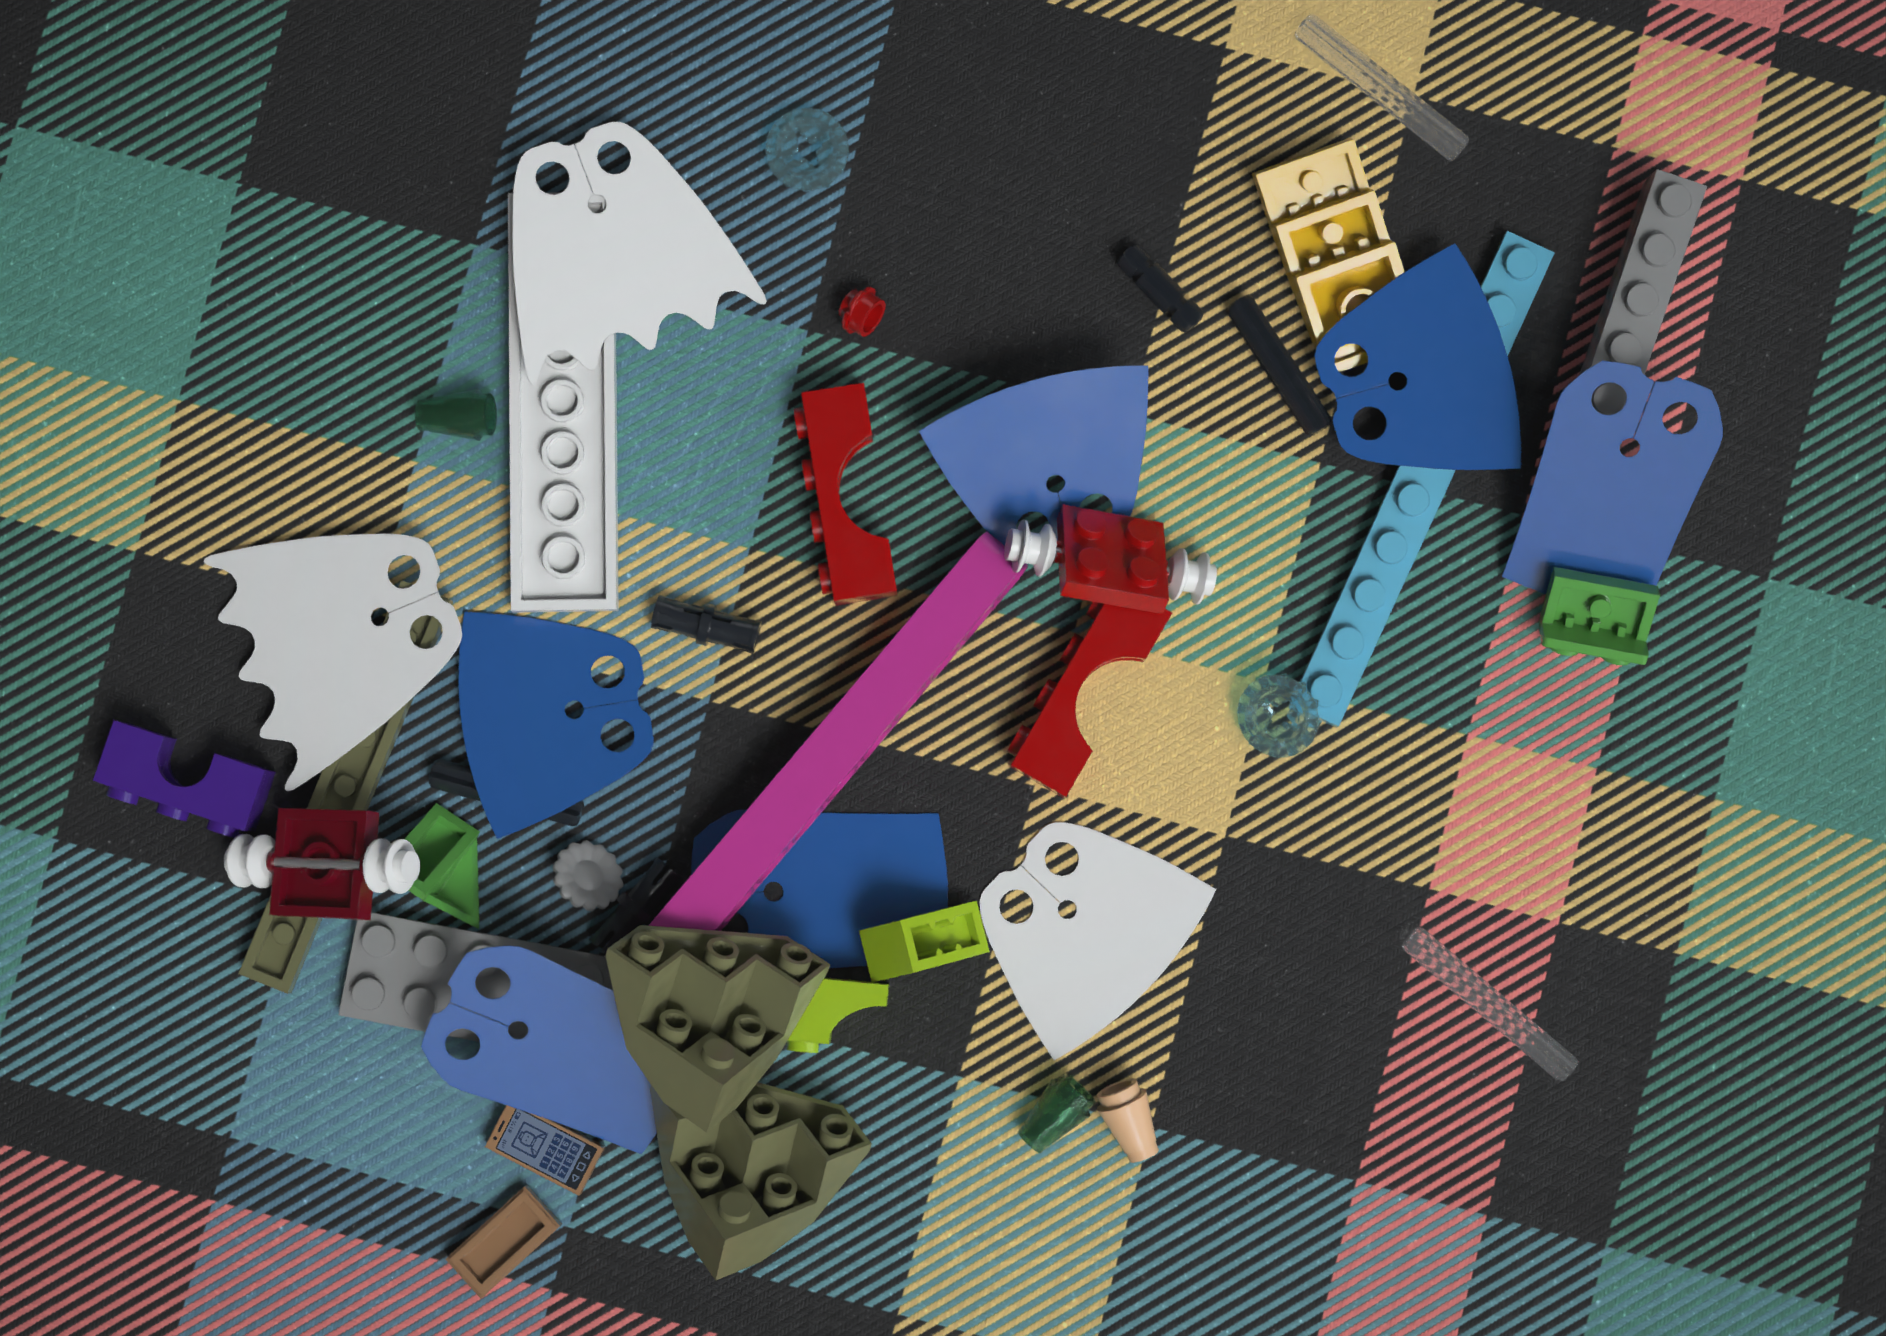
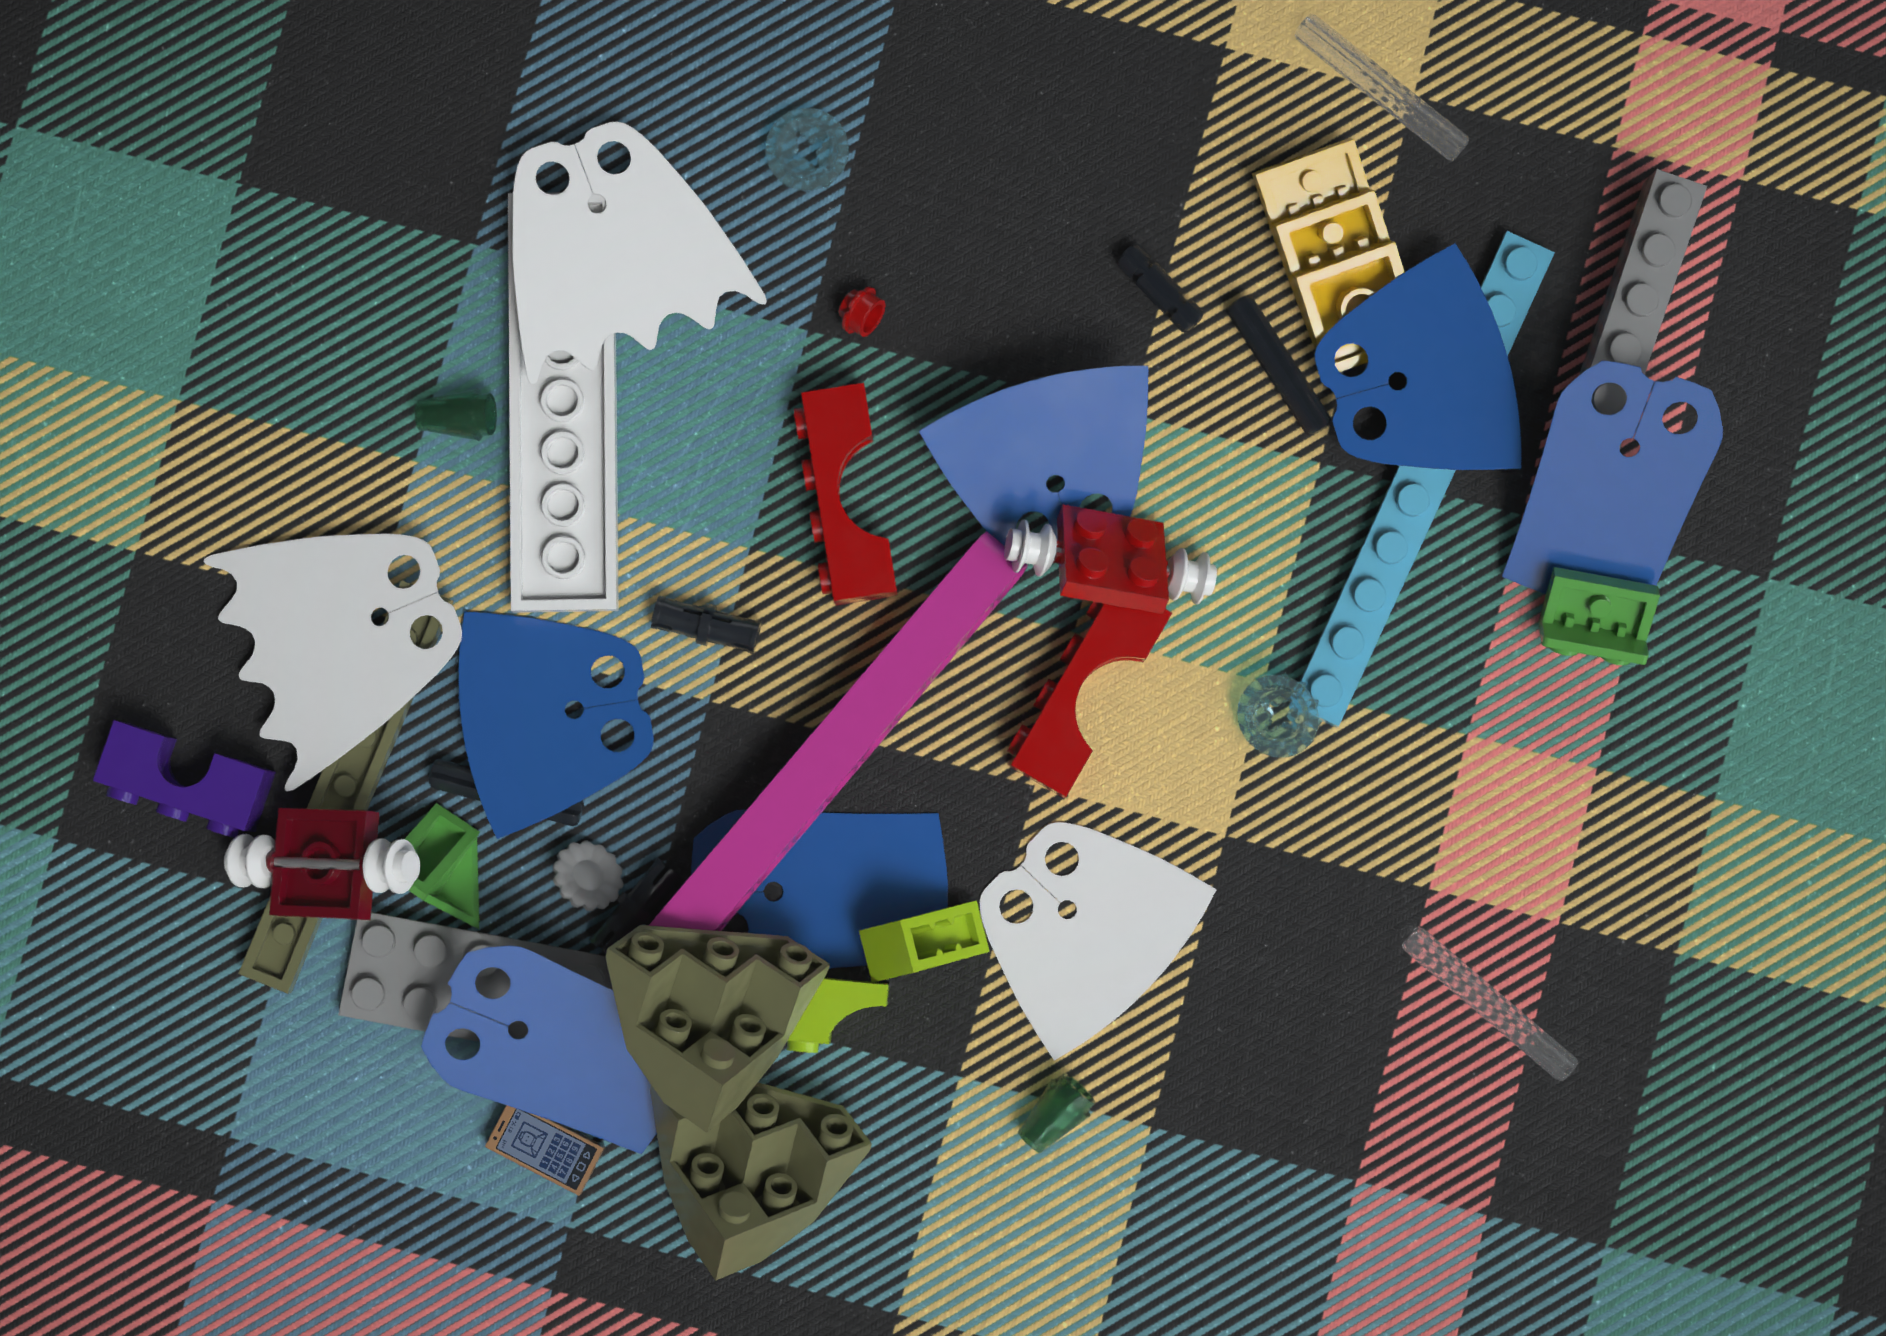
medium nougat tile [445,1185,562,1299] -> none
light nougat cone [1097,1078,1159,1163] -> none

